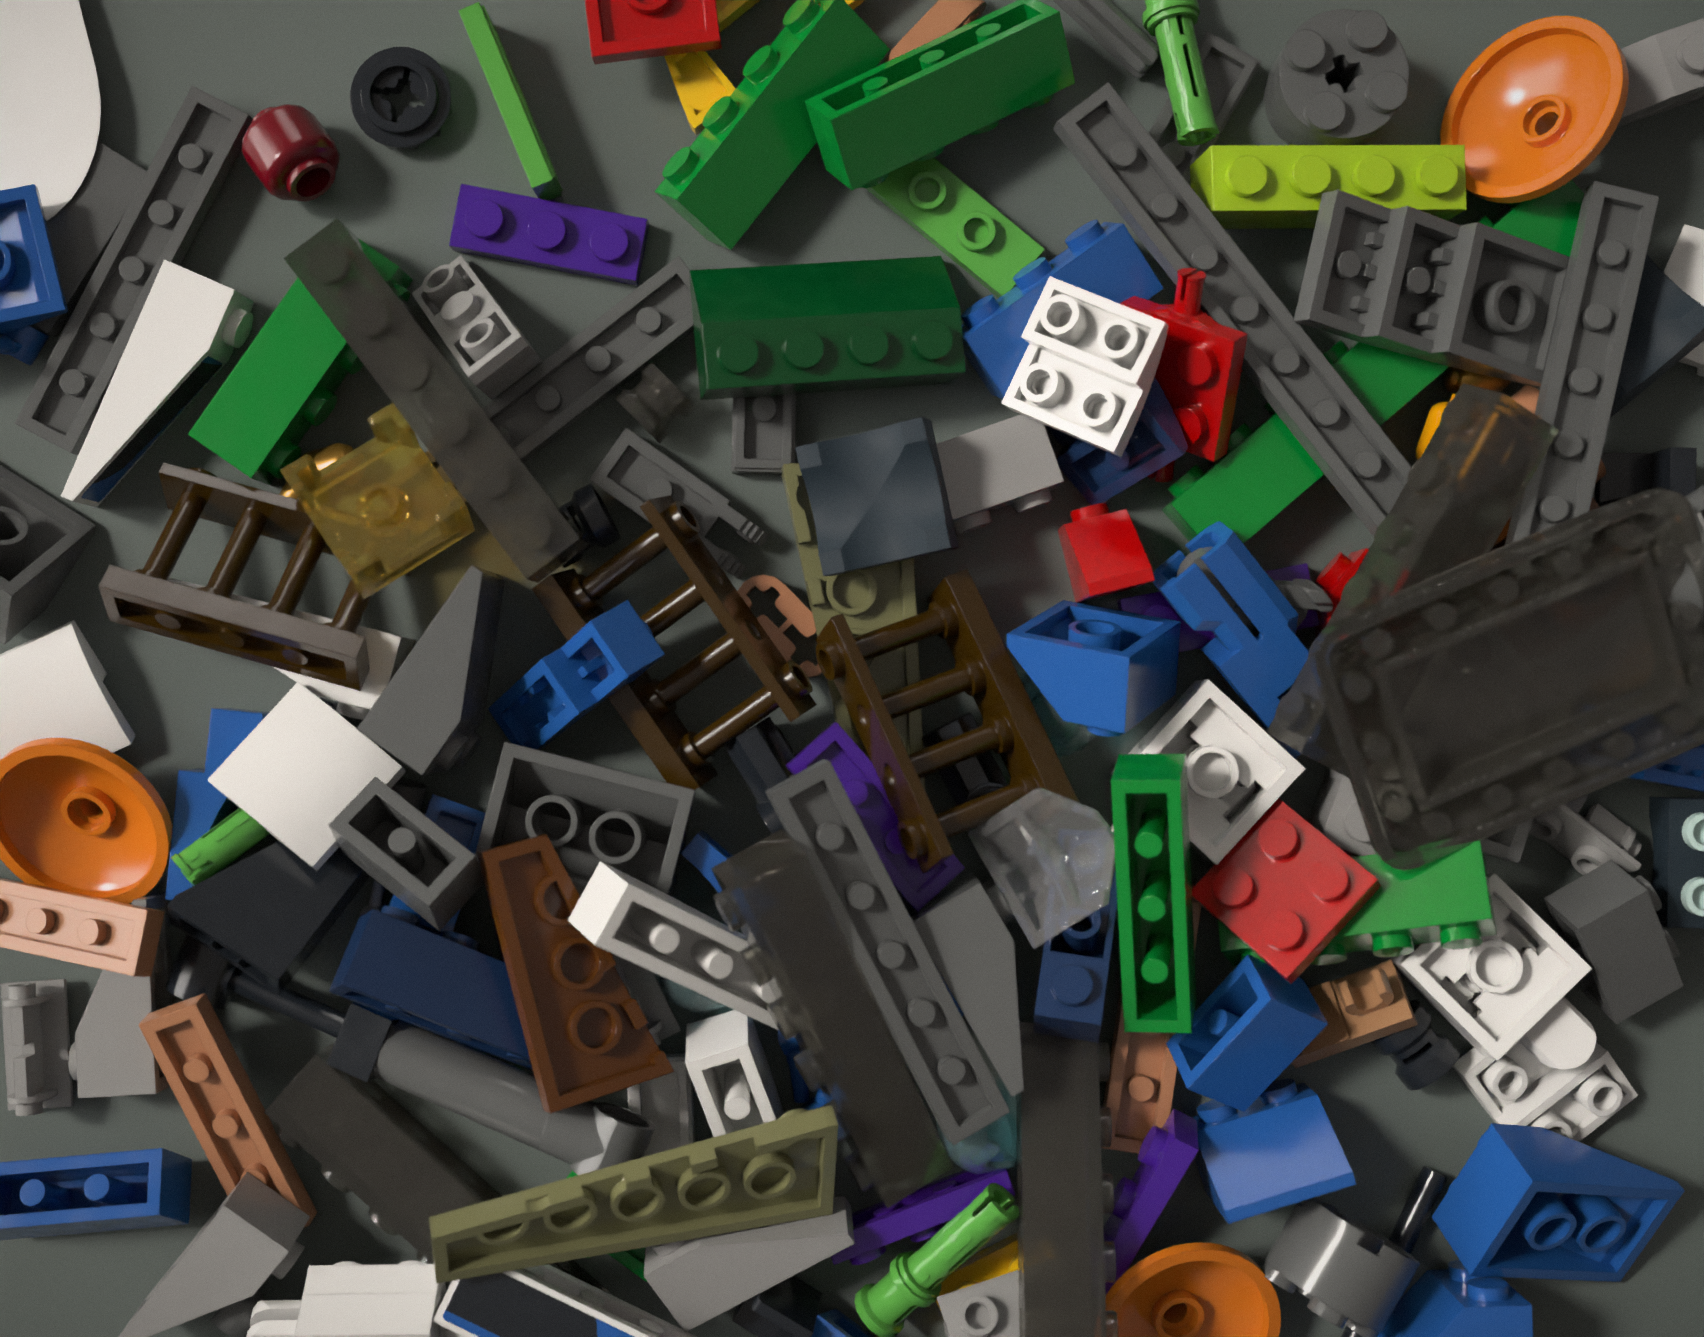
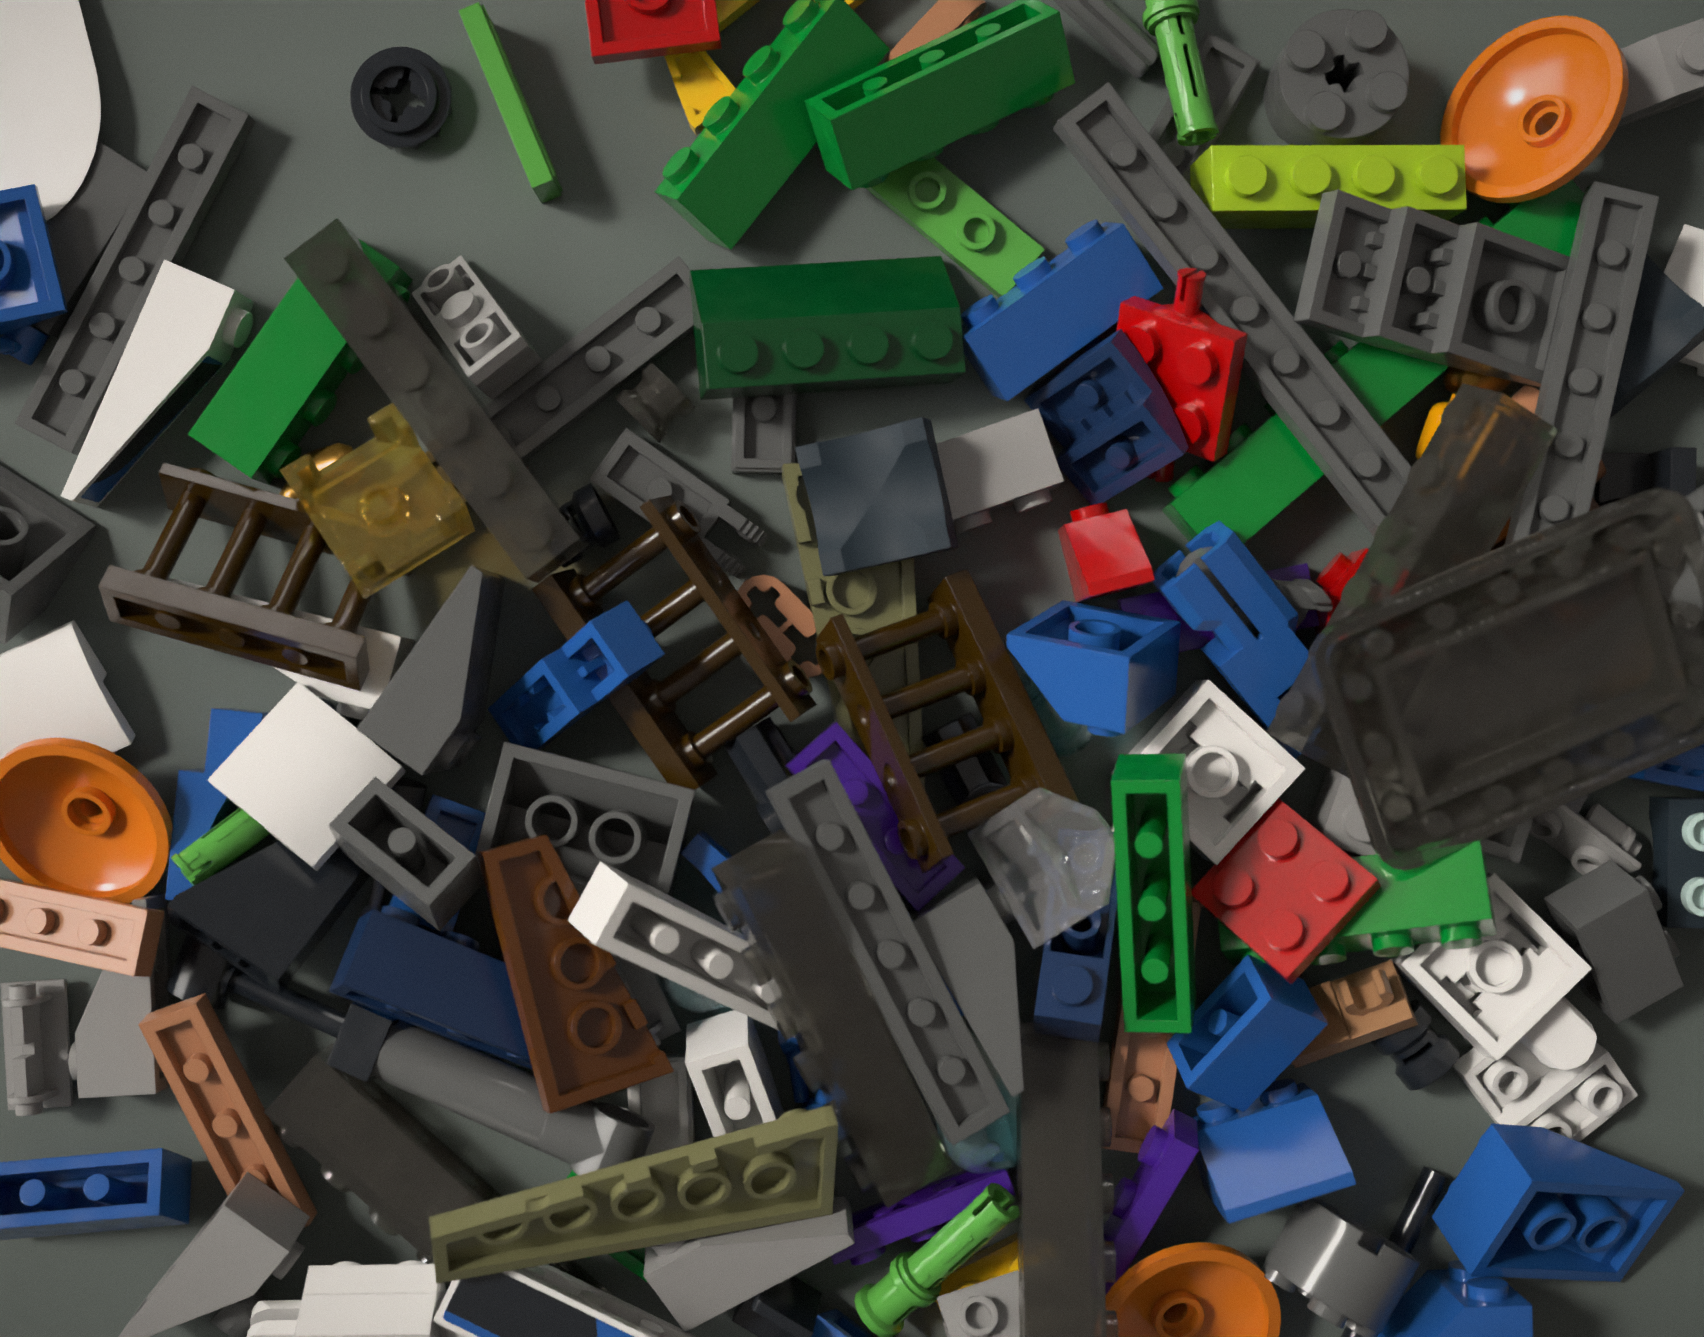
dark red head [242,104,340,202] -> none
dark purple plate [449,184,650,286] -> none
white slope [1001,277,1169,457] -> none

